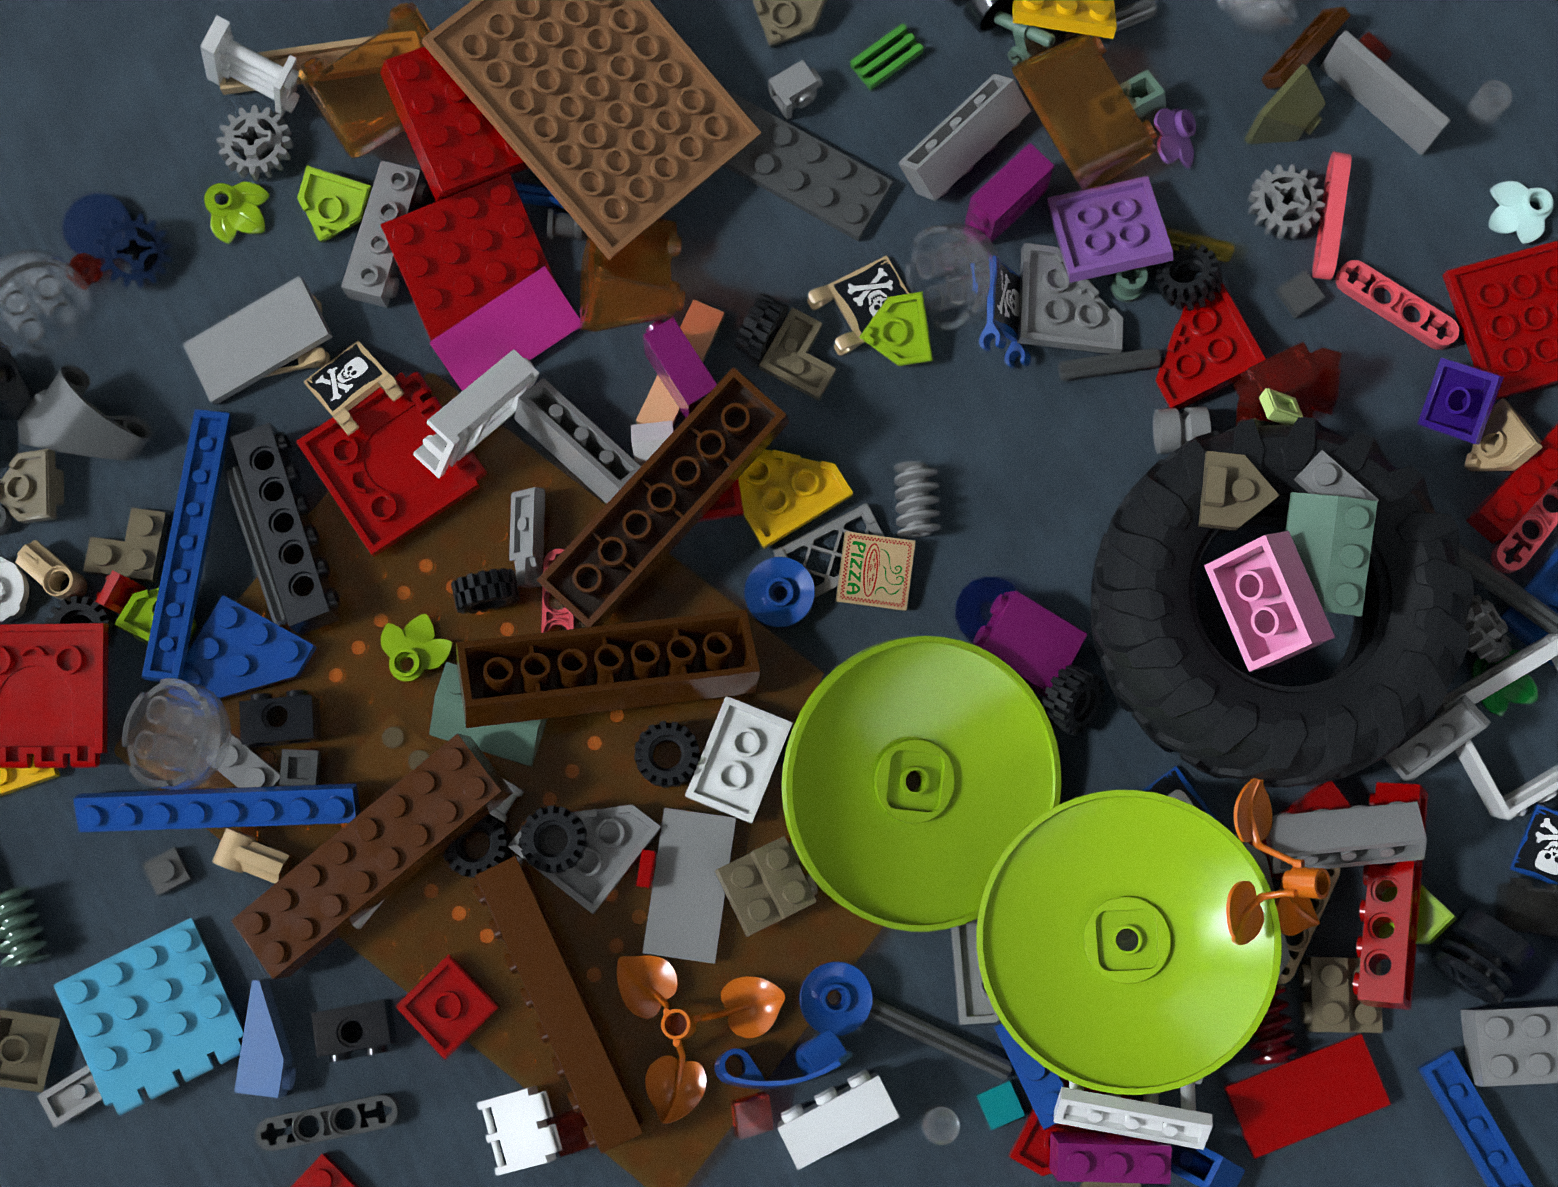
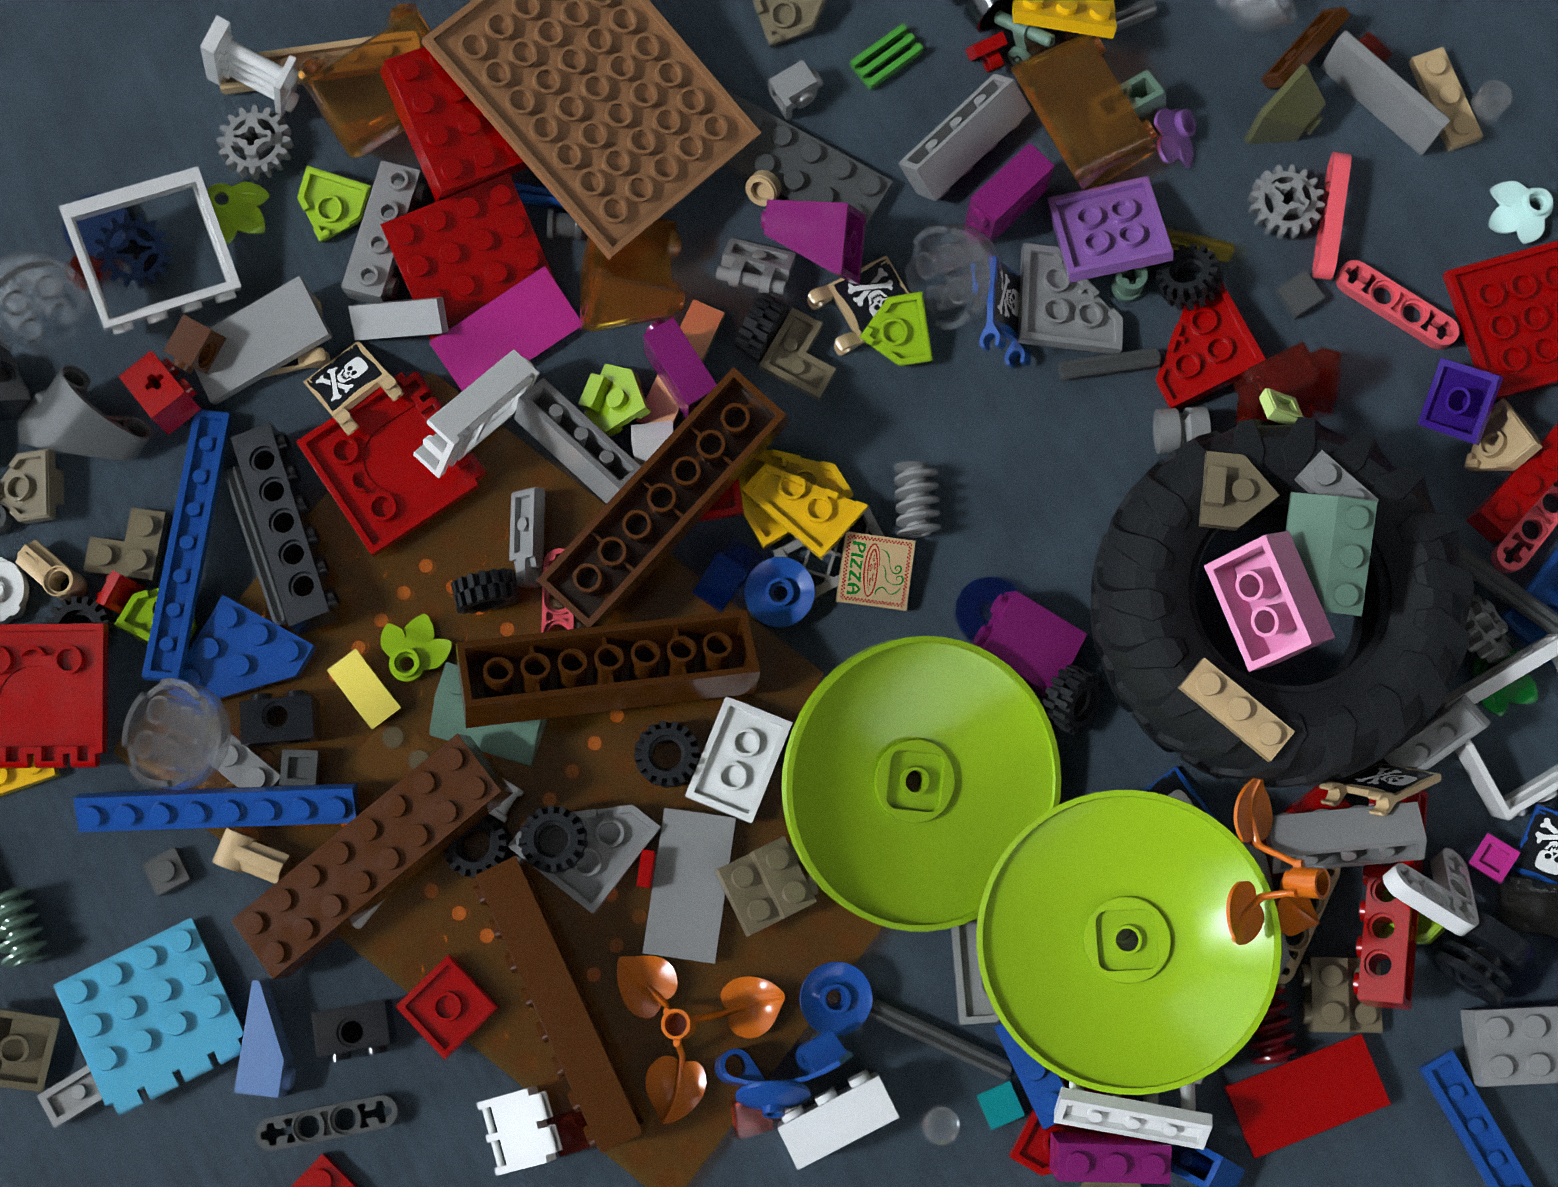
none -> white window [59,166,242,335]
none -> red brick [118,350,201,435]
none -> reddish brown brick [163,314,227,374]
none -> light yellow slope [327,648,401,730]
none -> light grey tile [348,297,449,340]
none -> lime plate [578,364,652,437]
none -> clear blue slope [693,537,763,612]
none -> light grey plate [716,237,796,295]
none -> blue dish [735,1080,811,1119]
none -> yellow wing [742,463,868,560]
none -> tan tile [745,170,781,207]
none -> magenta slope [761,199,866,285]
none -> red tile [965,31,1008,72]
none -> tan plate [1178,658,1295,762]
none -> flag [1319,763,1441,817]
none -> white beam [1383,848,1479,936]
none -> tan plate [1408,47,1483,152]
none -> dark pink plate [1467,833,1521,884]

